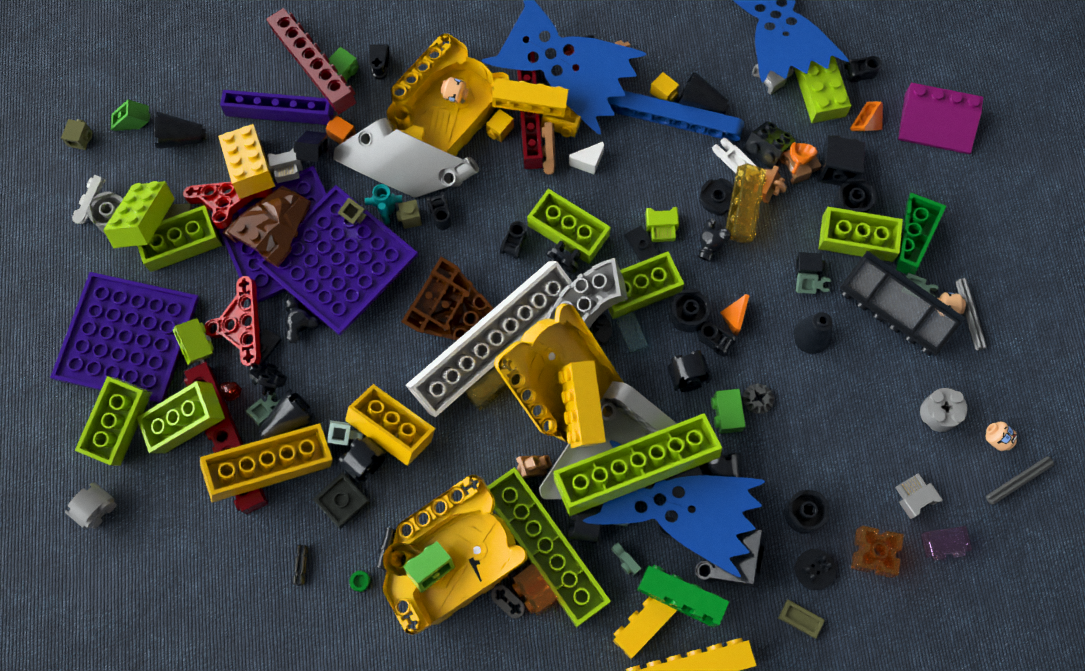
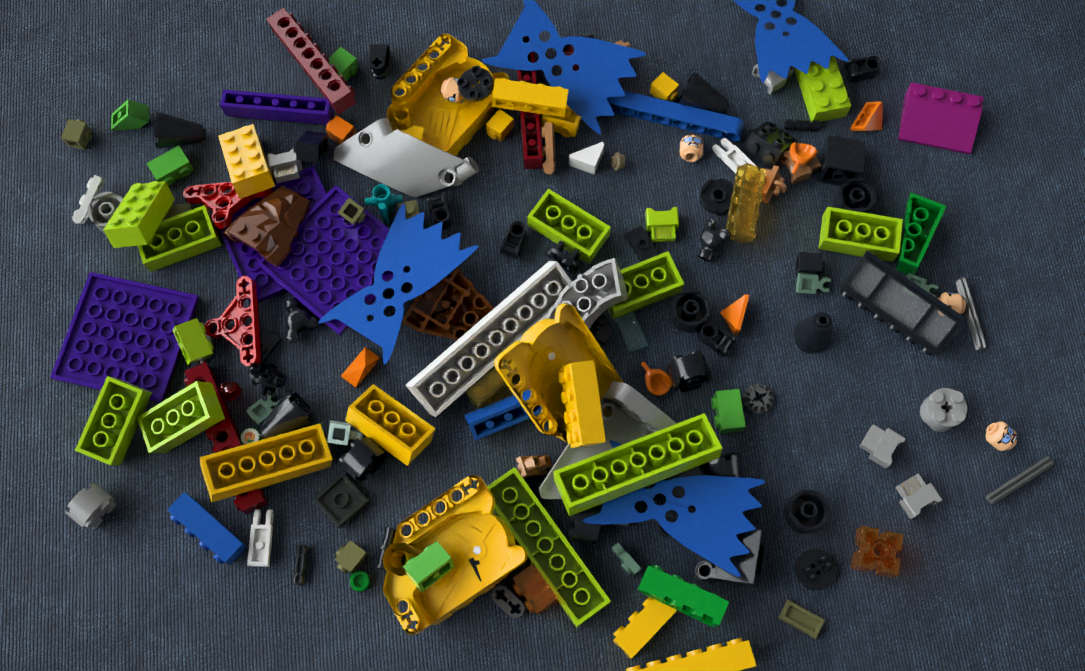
clear purple brick [921,526,972,561] -> none
none -> bright green brick [146,146,194,186]
none -> blue brick [167,492,247,565]
none -> tile [240,428,261,445]
none -> white hinge [247,509,274,567]
none -> blue piece [319,203,478,365]
none -> olive brick [335,540,369,574]
none -> orange slope [341,347,380,388]
none -> black plate [457,65,494,102]
none -> blue brick [464,390,544,440]
none -> dark tan plate [611,152,625,171]
none -> orange piece [641,362,673,396]
none -> light nougat head [679,135,704,162]
none -> black axle [784,119,820,131]
none -> light grey piece [859,424,906,469]

